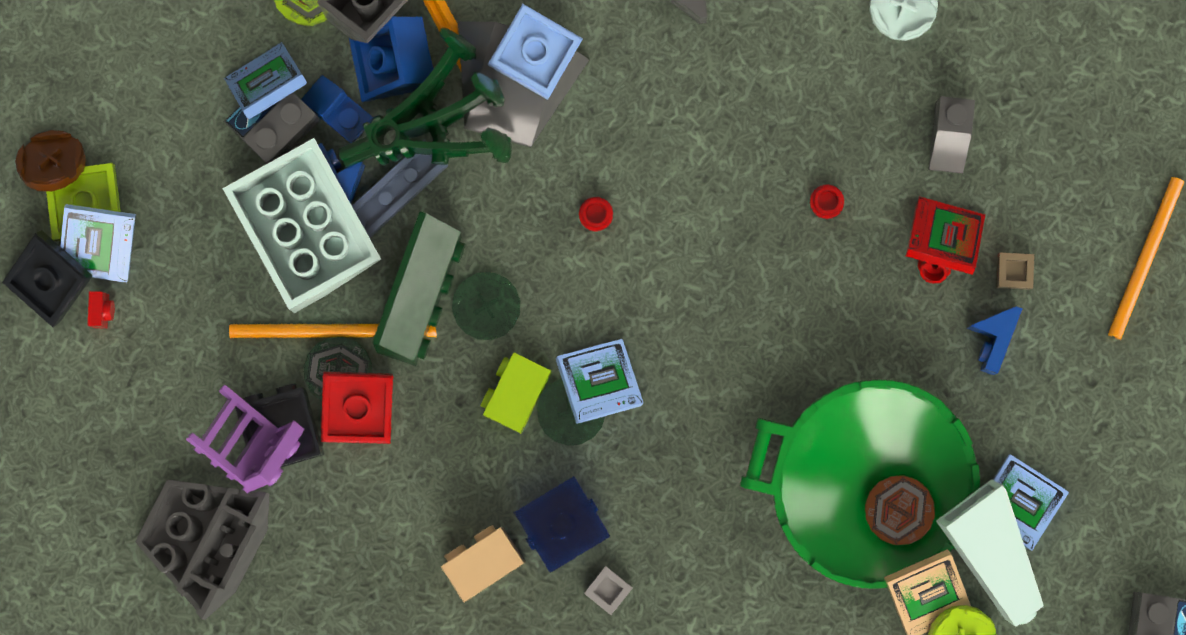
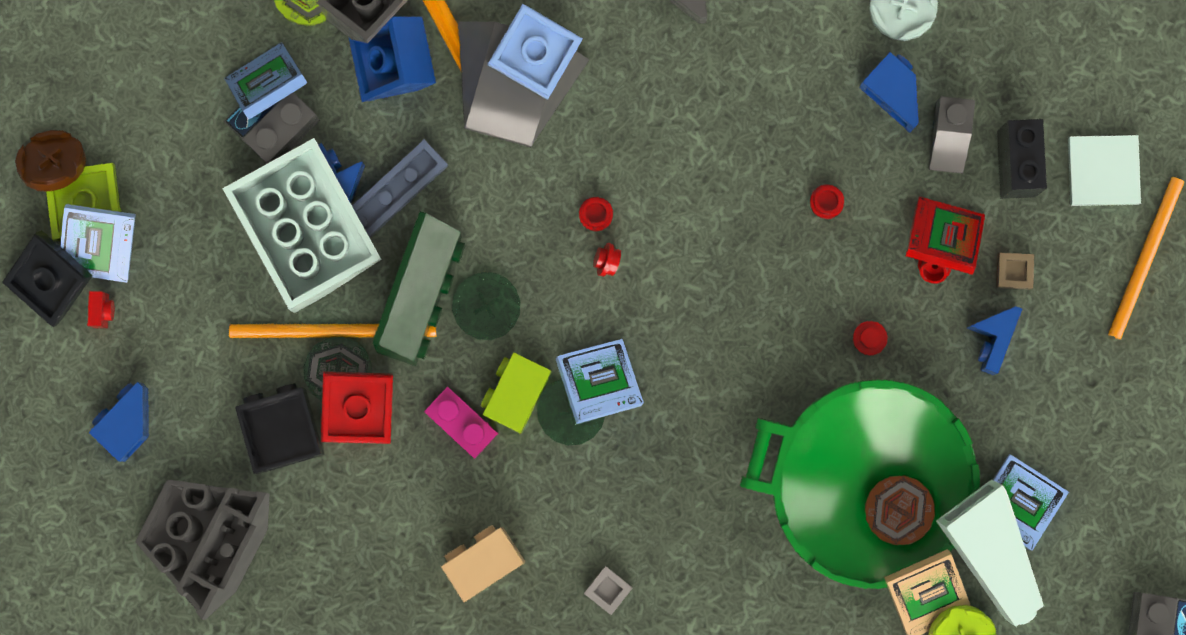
medium lavender plate [186,385,305,493] -> none
blue slope [301,75,373,143] -> none
dark green piece [339,28,512,168] -> none
clear blue brick [514,476,611,573] -> none
none -> blue slope [89,382,149,462]
none -> dark pink plate [424,386,498,459]
none -> red plate [593,243,621,277]
none -> red plate [853,321,888,356]
none -> blue slope [859,52,919,133]
none -> black piece [997,119,1047,199]
none -> light aqua tile [1068,135,1141,206]

